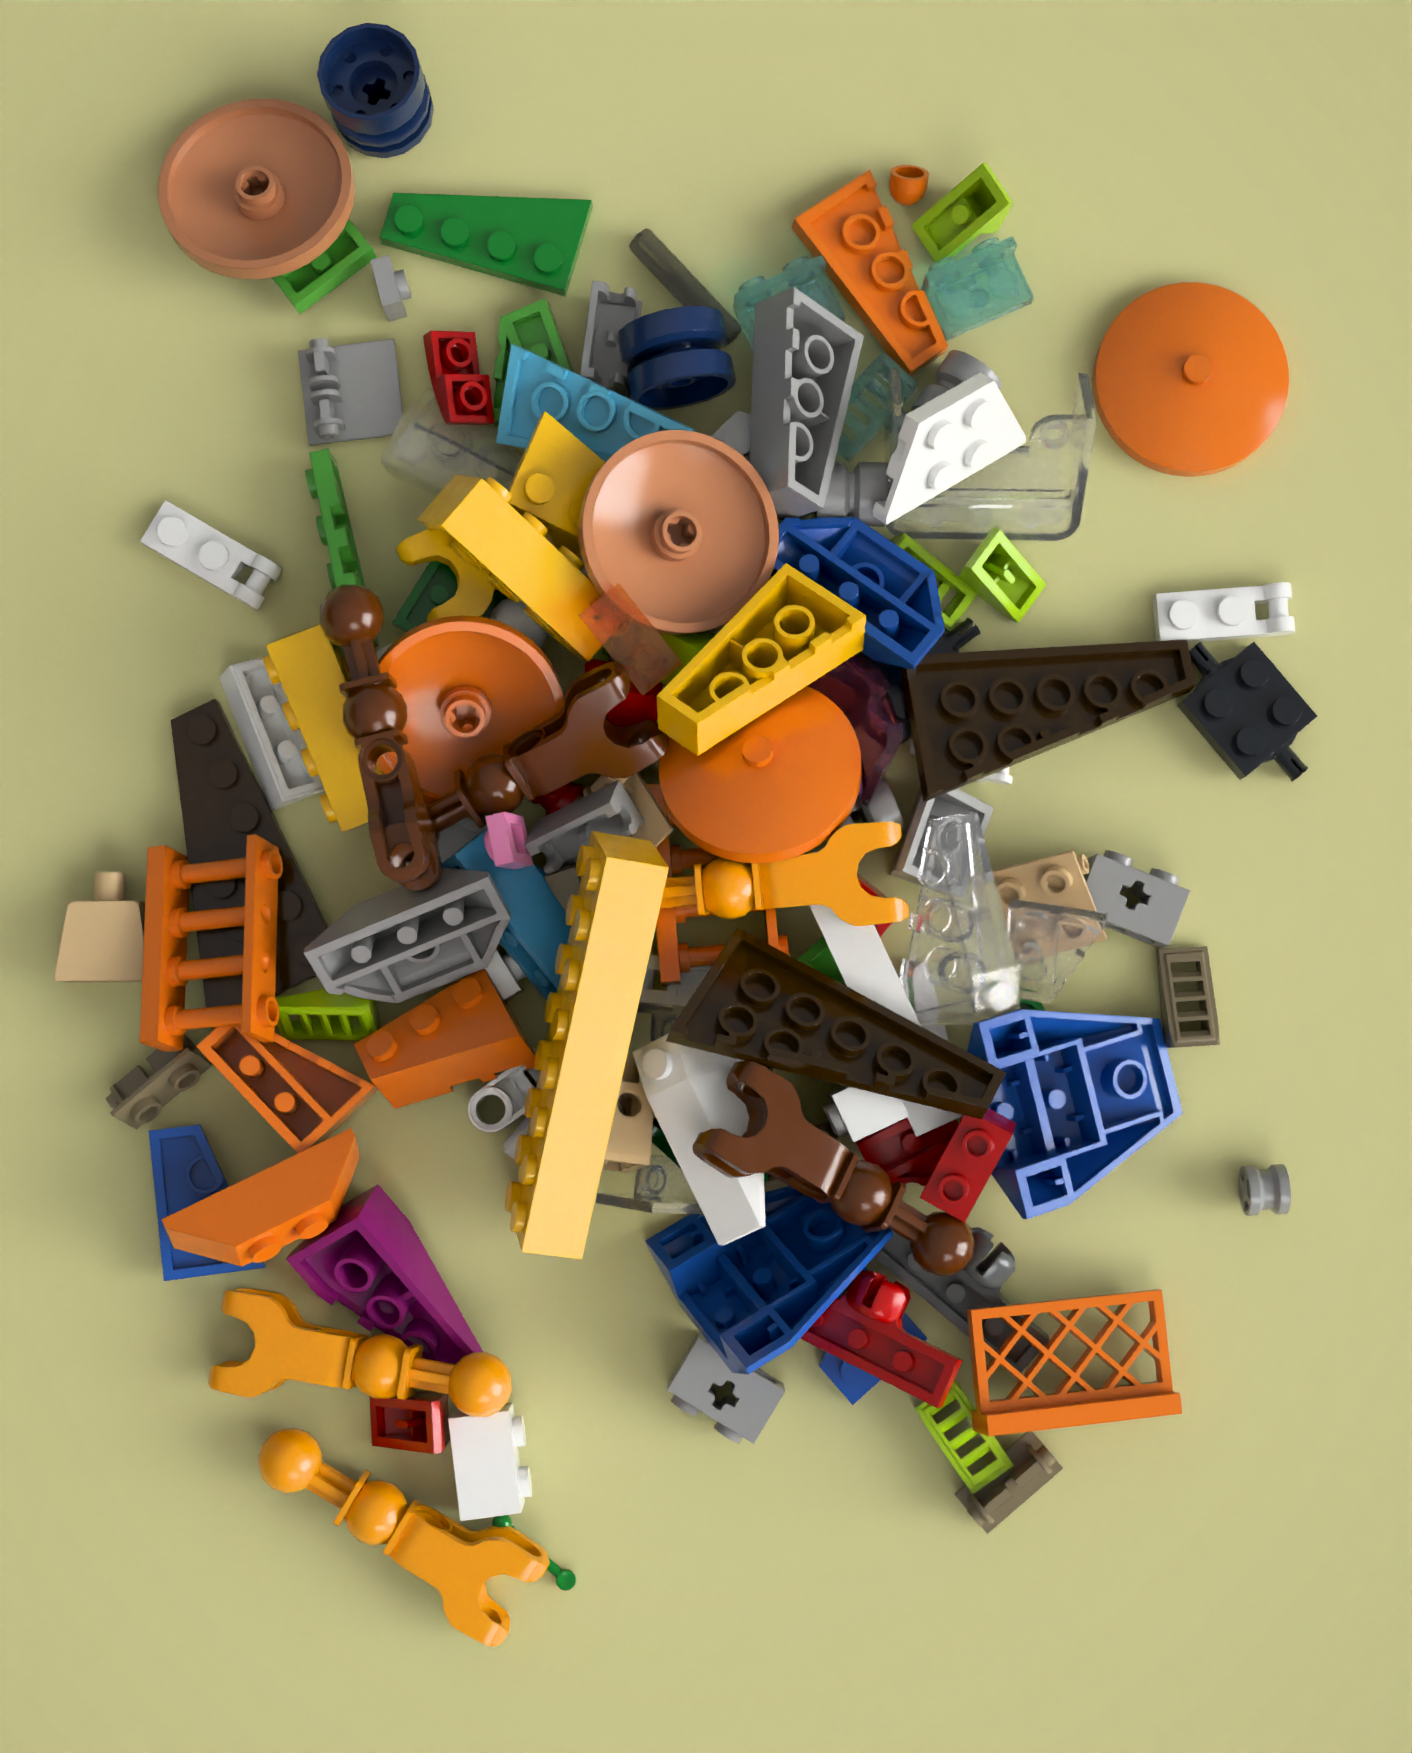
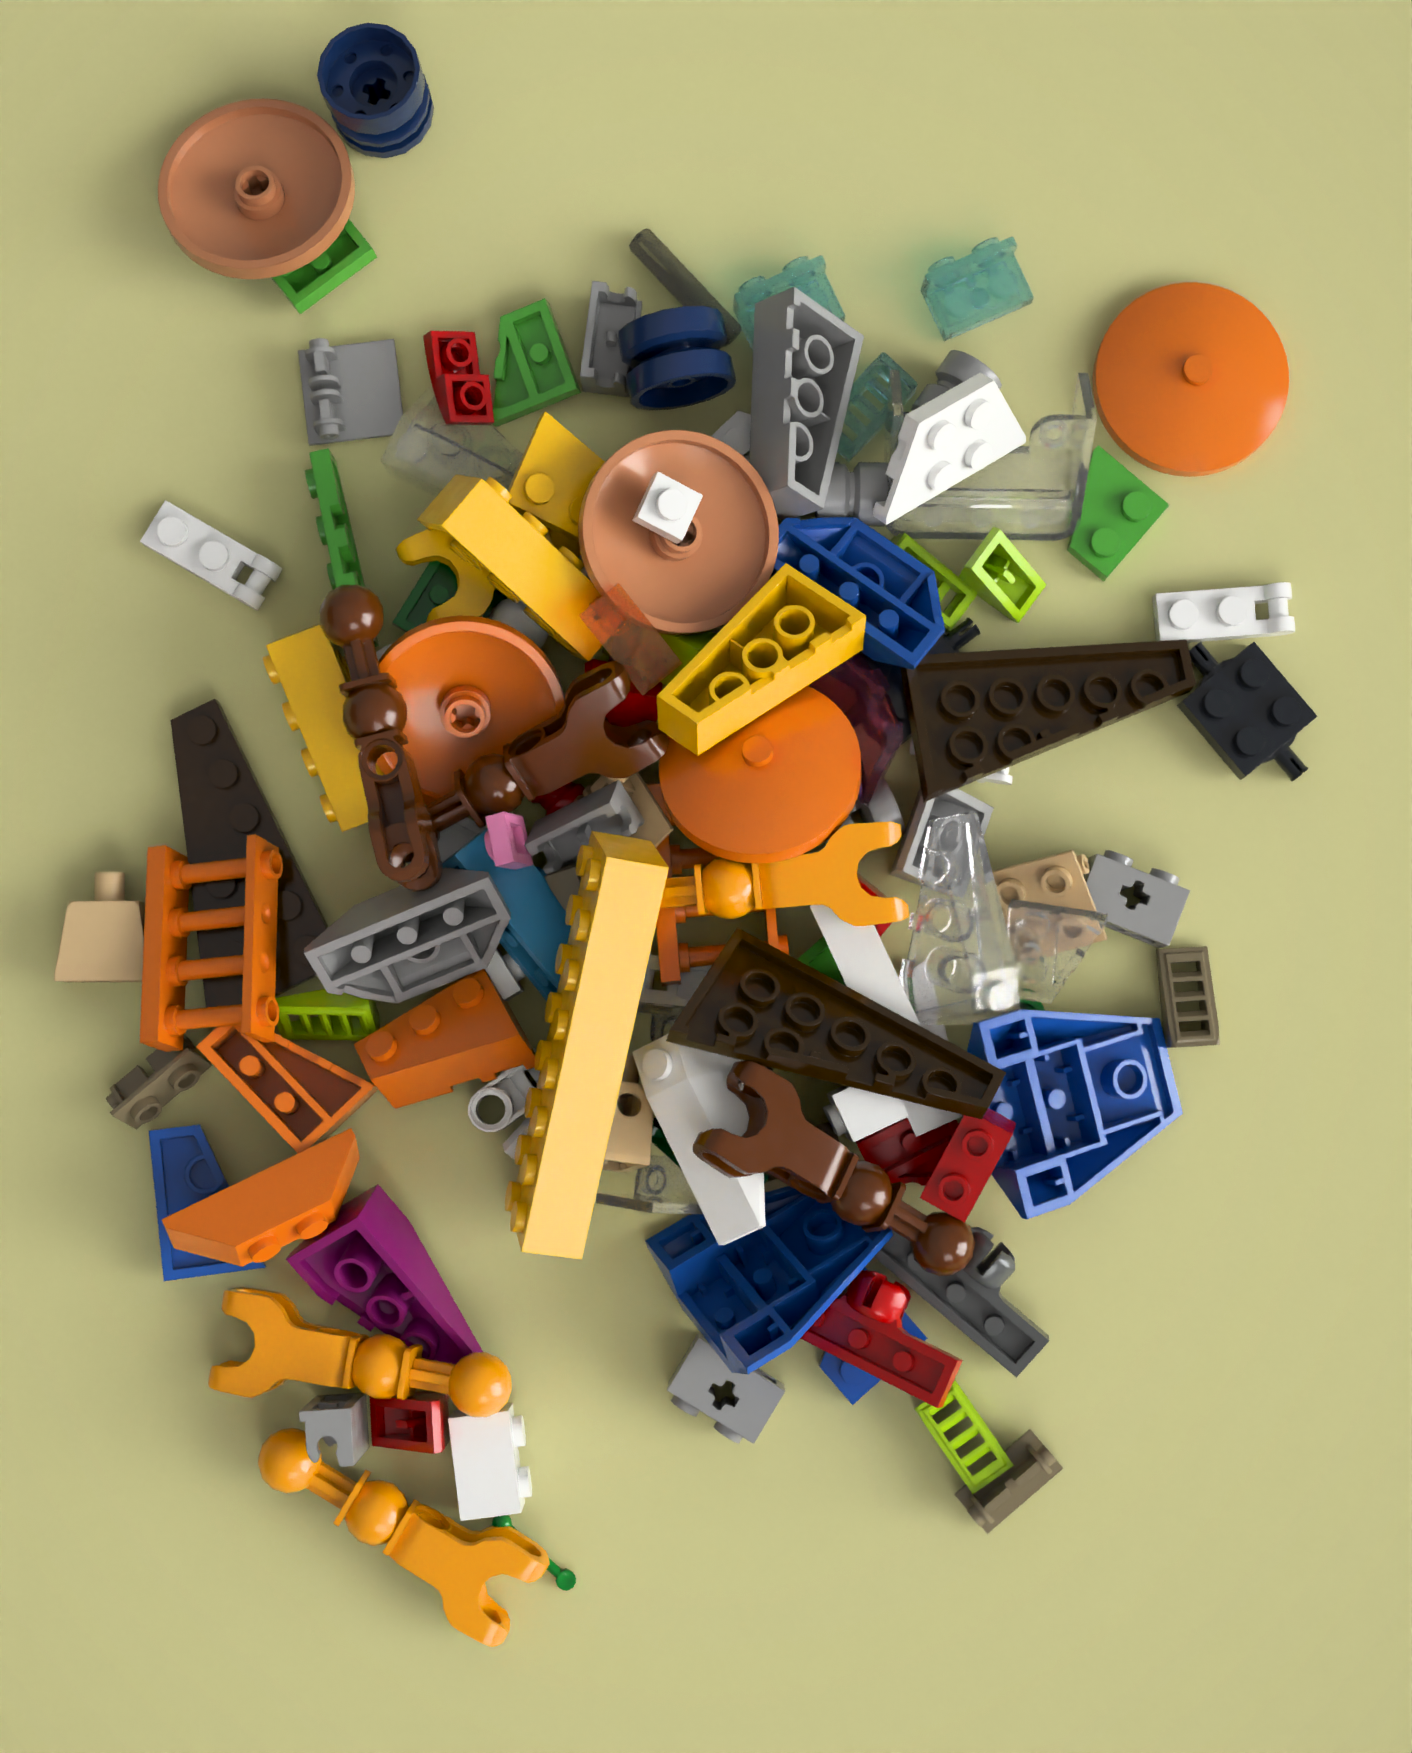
white slope [220,657,325,810] -> none
light grey plate [370,255,412,322] -> none
green wing [380,193,593,297] -> none
medium azure wing [496,344,694,461] -> none
orange wing [791,170,948,379] -> none
orange hinge [889,165,929,206] -> none
lime slope [911,163,1013,265] -> none
orange fence [966,1289,1182,1436] -> none
light grey wheel [1238,1164,1291,1216] -> none
none -> light grey hinge [299,1392,369,1467]
none -> white plate [632,472,703,544]
none -> bright green wing [1067,445,1169,581]

